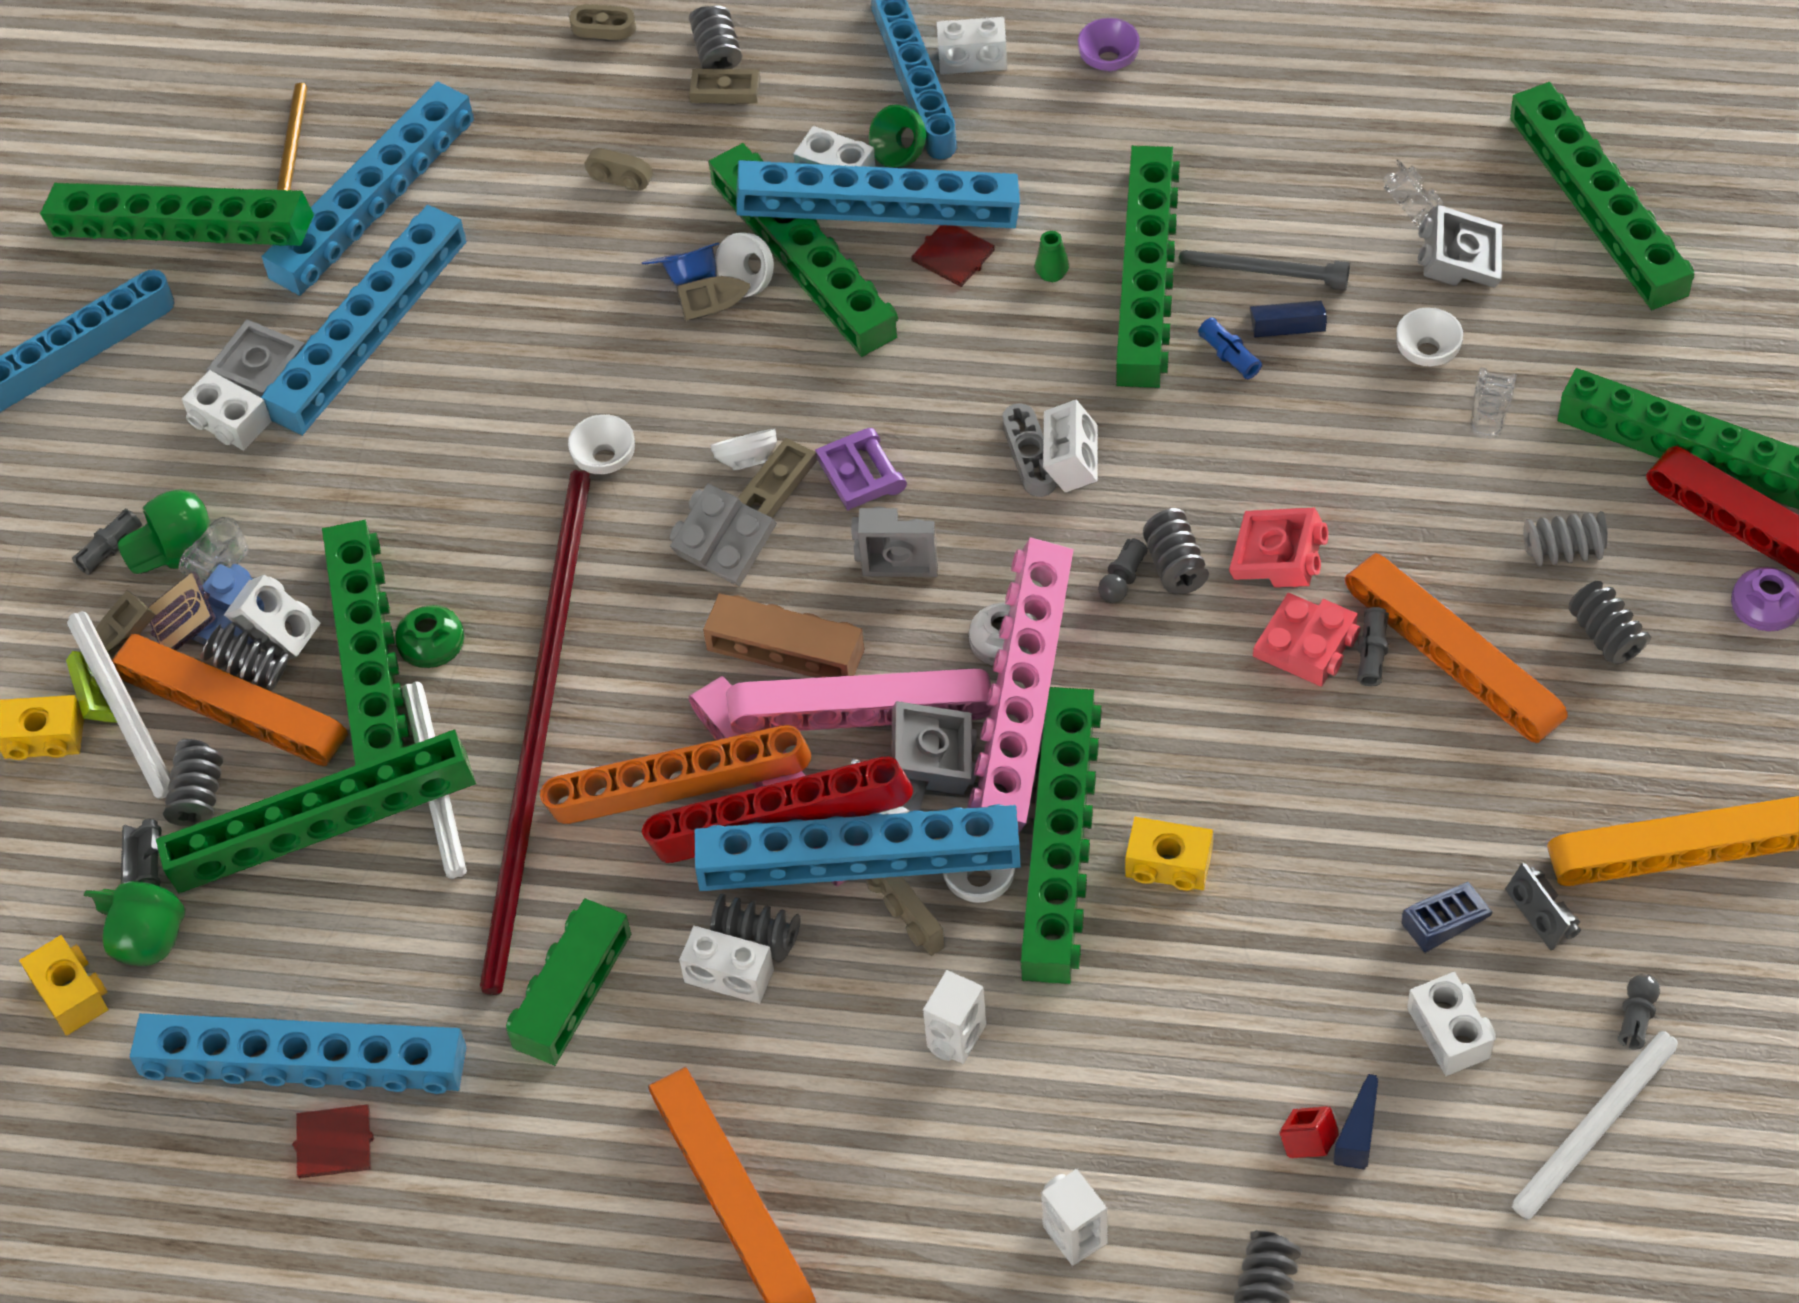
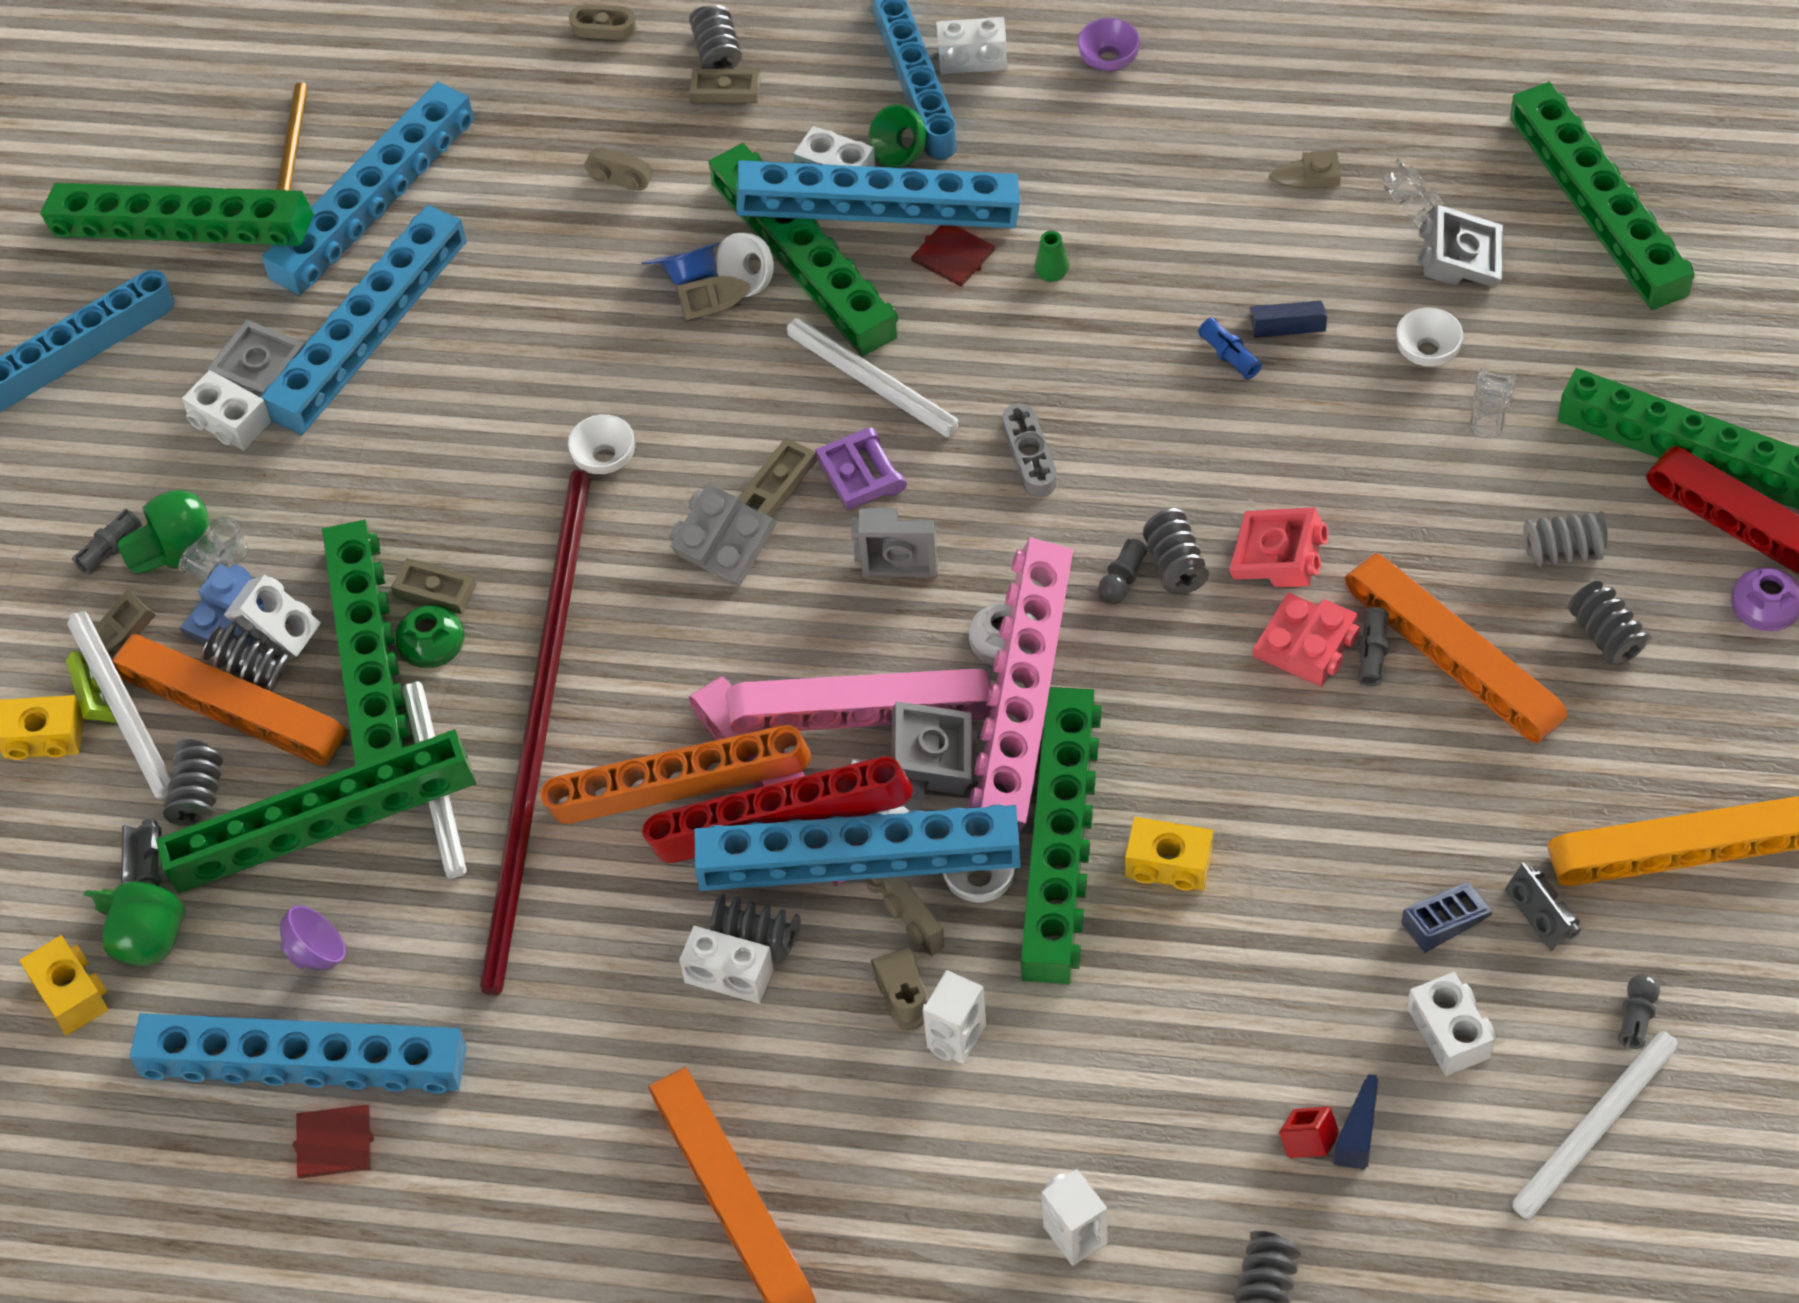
piece [148,571,216,651] -> none
green brick [506,898,632,1066] -> none
medium nougat brick [703,593,865,678] -> none
white piece [710,428,777,471] -> none
white brick [1043,400,1097,492] -> none
green brick [1116,145,1180,388] -> none
dark grey piece [1179,250,1350,290] -> none
none -> medium lavender piece [280,905,346,970]
none -> dark tan plate [391,558,476,614]
none -> white axle [787,318,958,437]
none -> dark tan piece [871,947,926,1030]
none -> dark tan plate [1269,150,1341,188]

